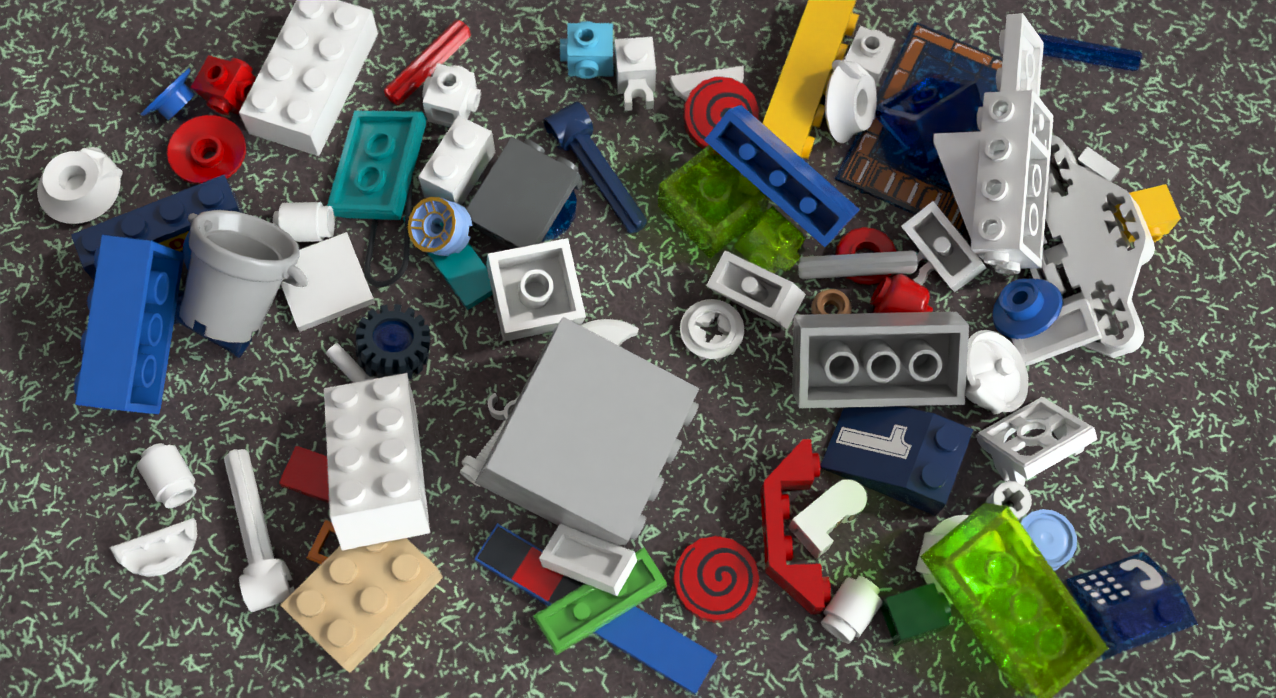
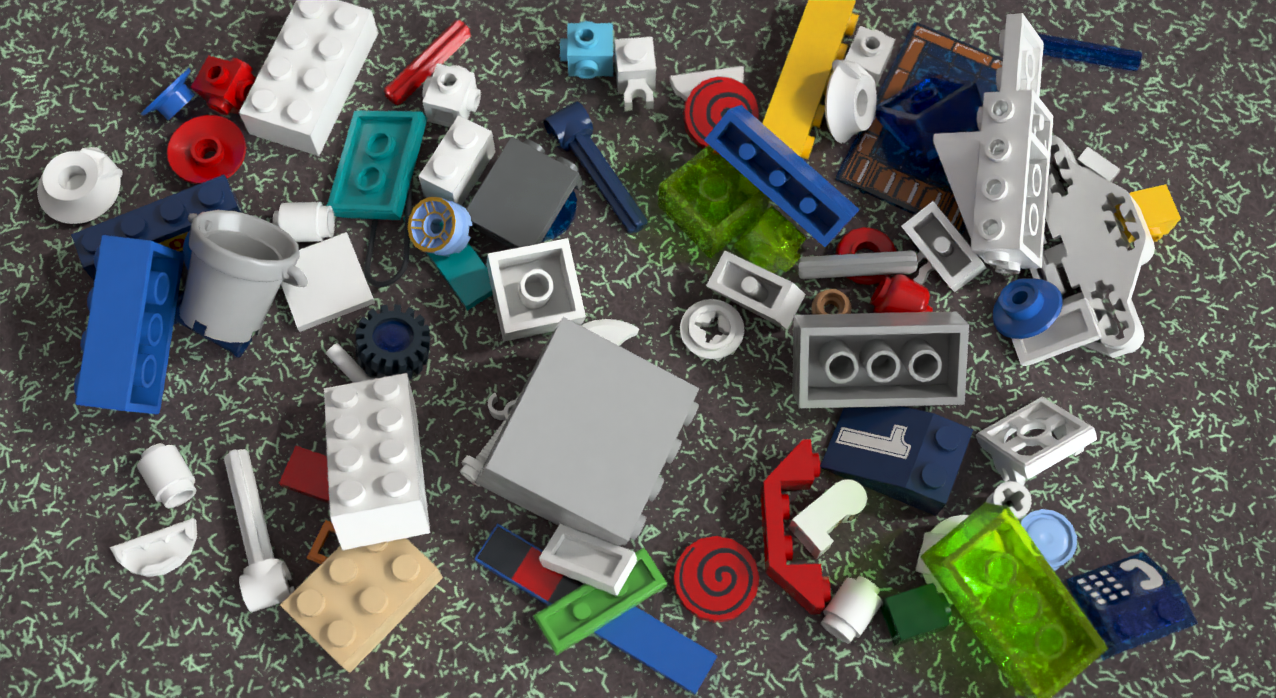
white piece [965,330,1028,414] -> none

